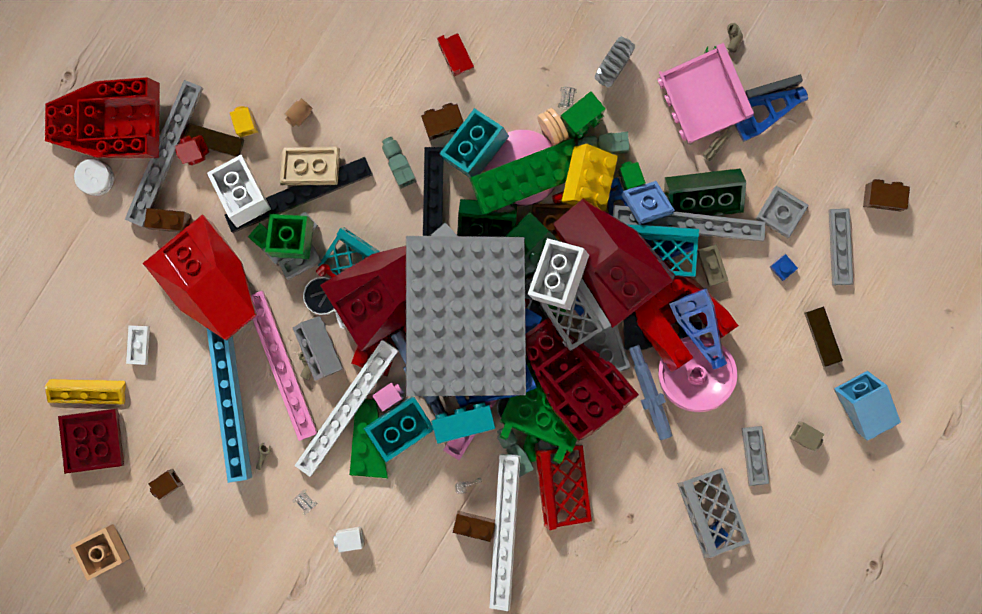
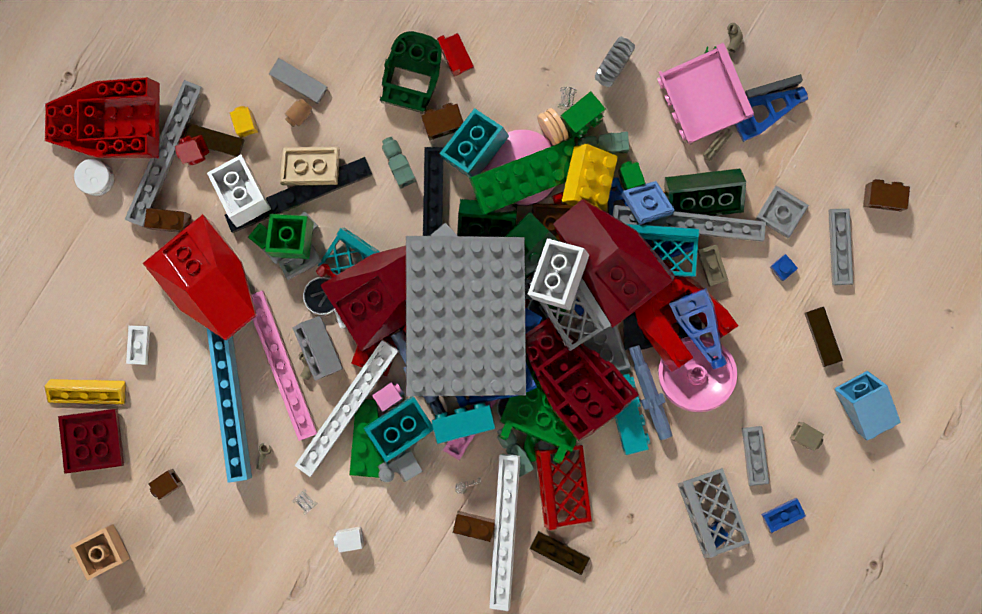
none -> light grey tile [269,58,328,104]
none -> light grey brick [378,450,422,482]
none -> dark green slope [380,31,442,114]
none -> dark brown tile [530,531,590,575]
none -> teal brick [615,374,650,455]
none -> blue plate [761,498,806,533]

